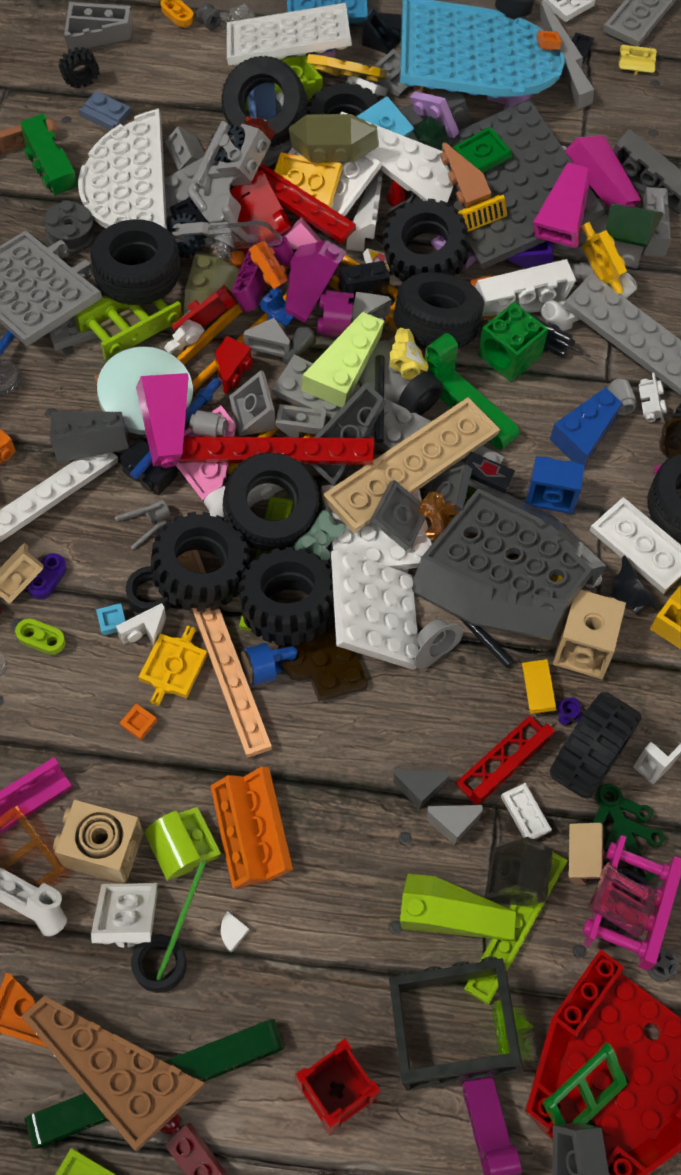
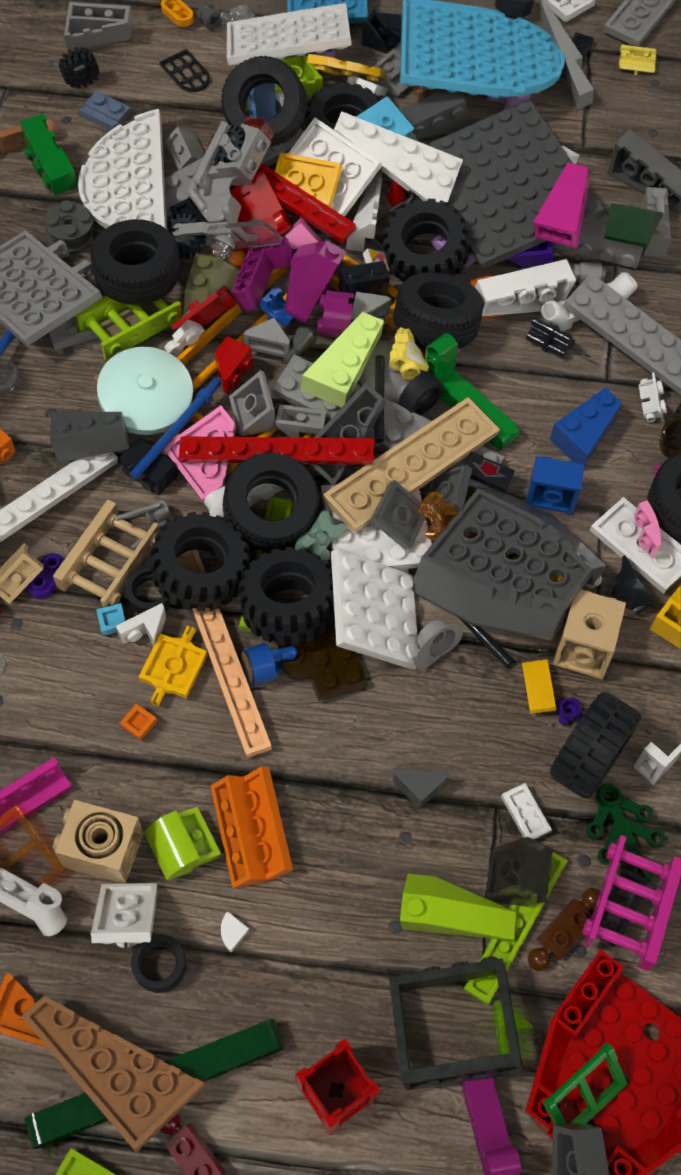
lime plate [15,619,66,655] -> none
dark pink slope [136,373,189,468] -> none
bright green piece [156,860,206,981] -> none
light grey brick [190,410,227,437] -> none
orange plate [249,240,288,289] -> none
olive wedge [289,114,379,162] -> none
lavender plate [410,91,459,138] -> none
clear green brick [415,116,449,151] -> none
light grey slope [426,805,483,845] -> none
nougat slope [440,143,491,208] -> none
green plate [453,127,513,173] -> none
red fence [455,715,555,805] -> none
yellow panel [458,195,508,232] -> none
green brick [478,302,548,382] -> none
orange plate [536,30,562,51] -> none
dark pink slope [565,136,641,210] -> none
tan panel [569,823,607,885] -> none
yellow plate [581,221,627,294] -> none
clear pink plate [588,863,658,937] -> none
light grey brick [607,379,636,415] -> none
dark grey wheel [647,949,679,982] -> none
none -> tan fence [53,500,160,608]
none -> black window [159,49,209,92]
none -> reddish brown plate [528,888,600,971]
none -> bright pink slope [634,500,661,558]

